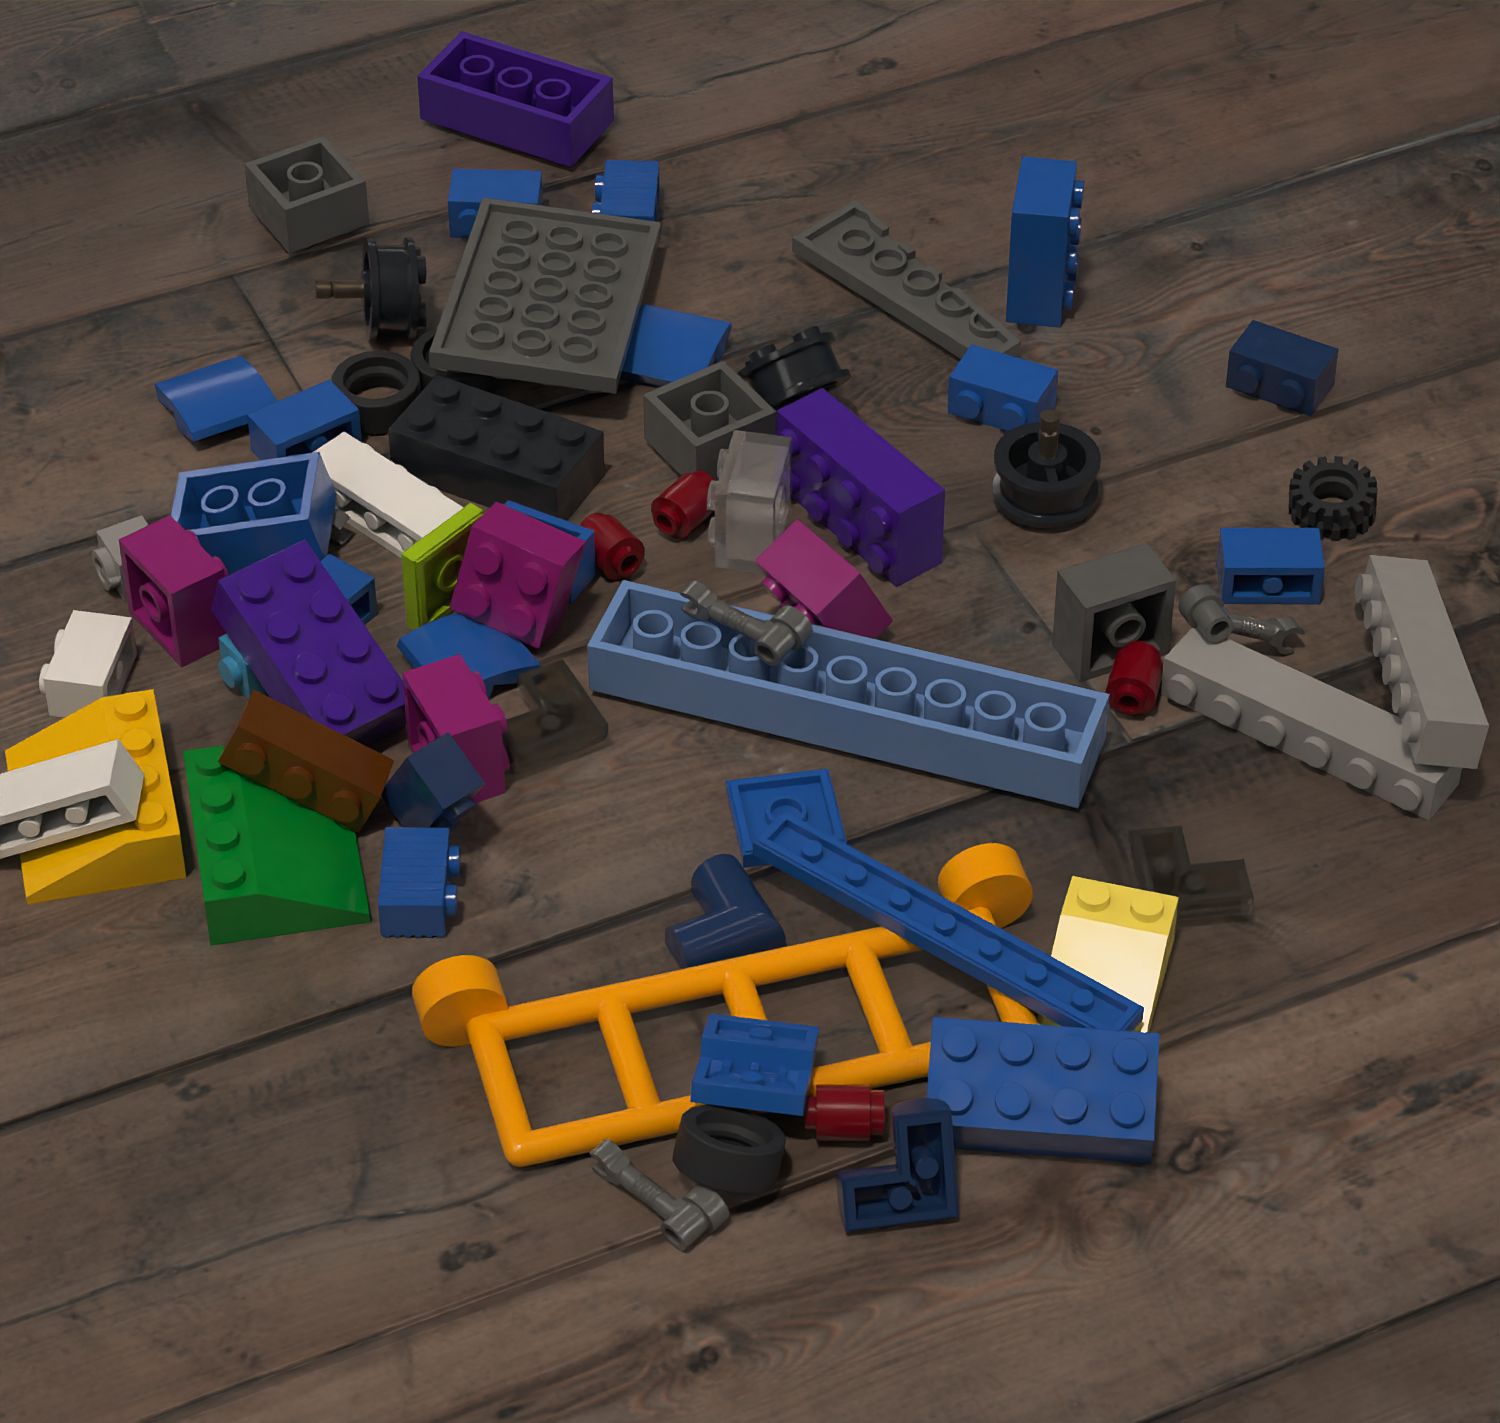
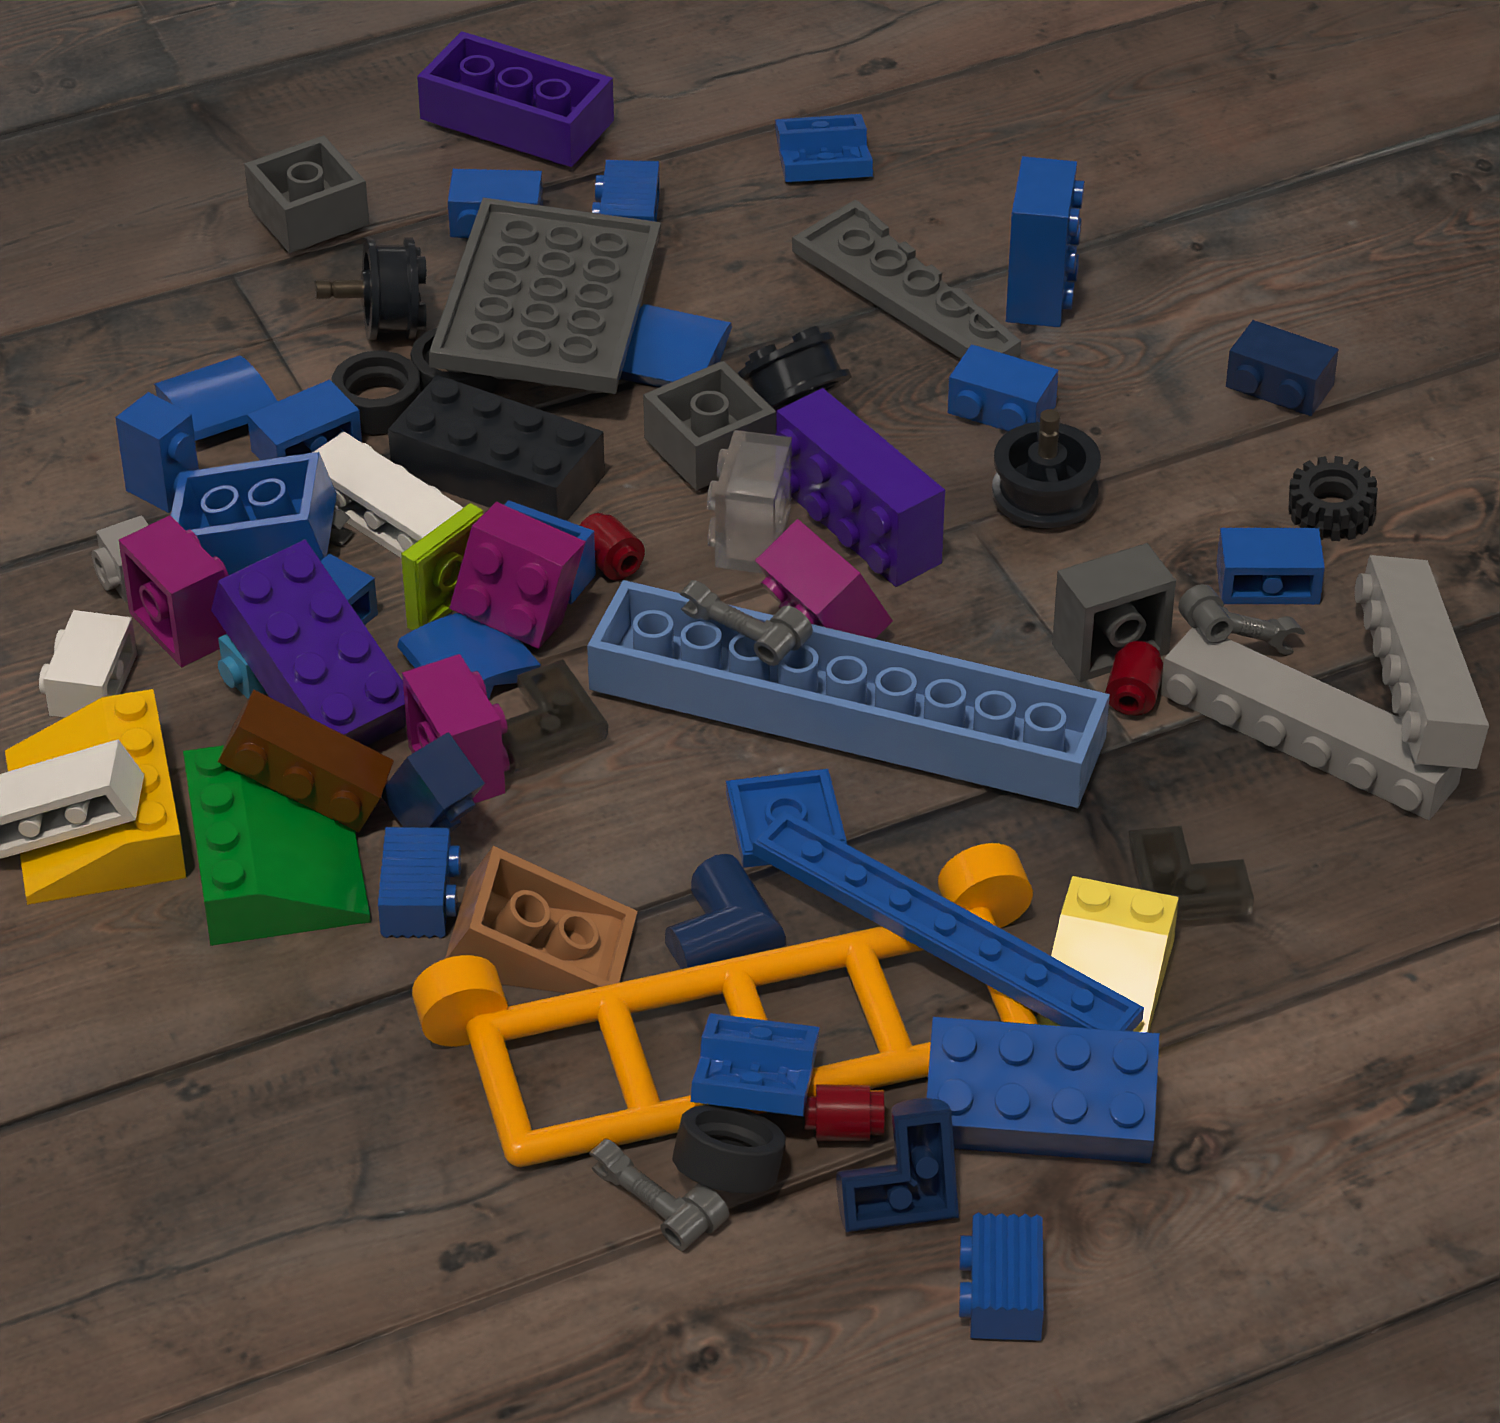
dark red brick [651,470,721,539] -> none
none -> blue brick [115,392,199,513]
none -> medium nougat slope [445,846,637,993]
none -> blue slope [775,114,873,182]
none -> blue brick [959,1212,1044,1341]

